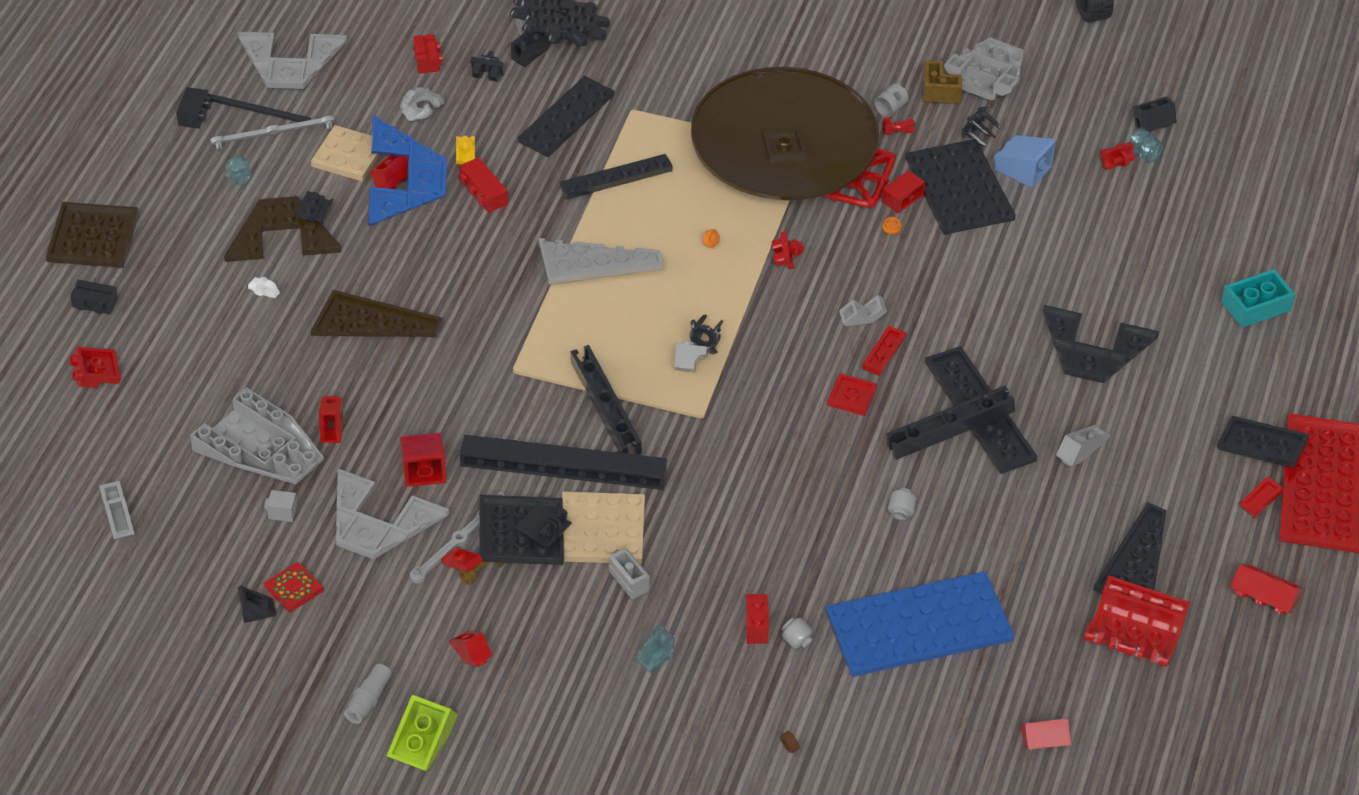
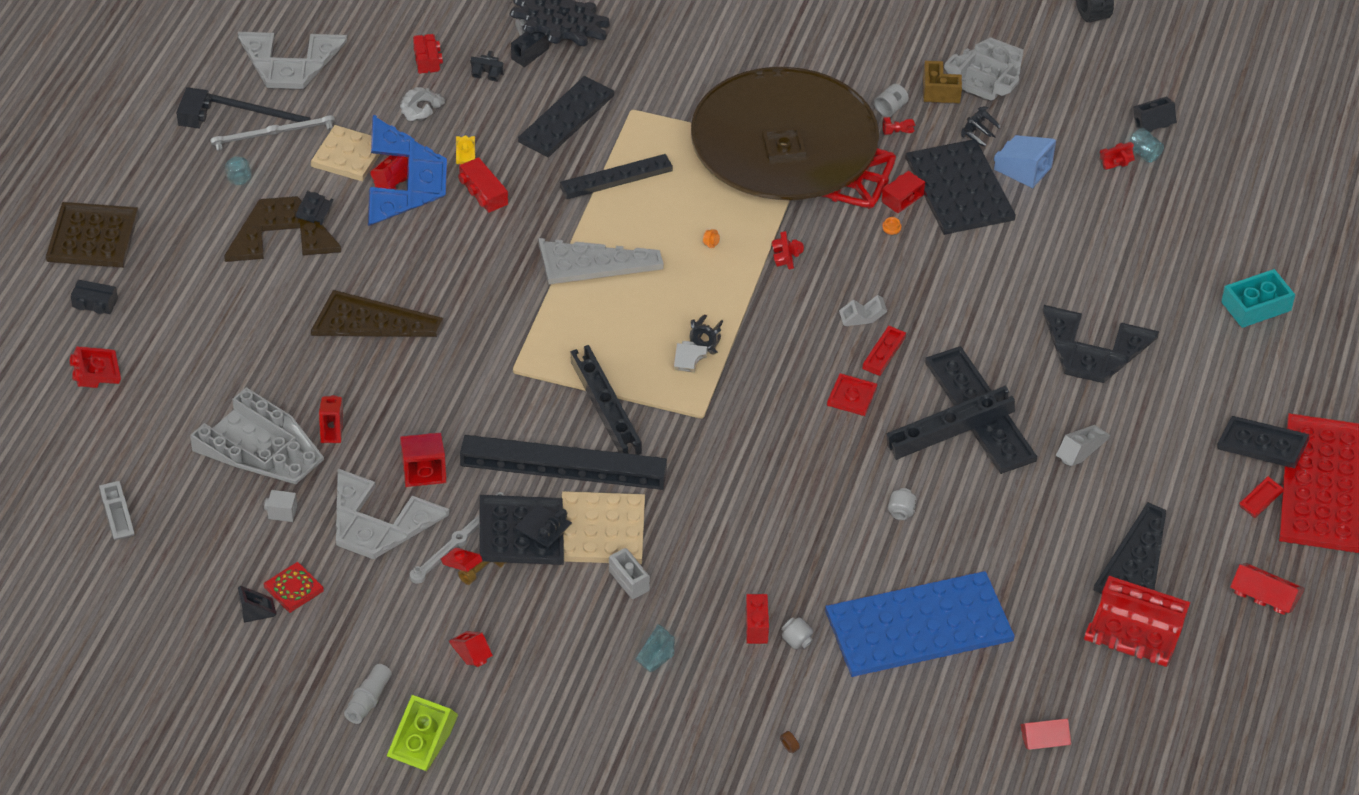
white piece [248,277,280,298] -> none

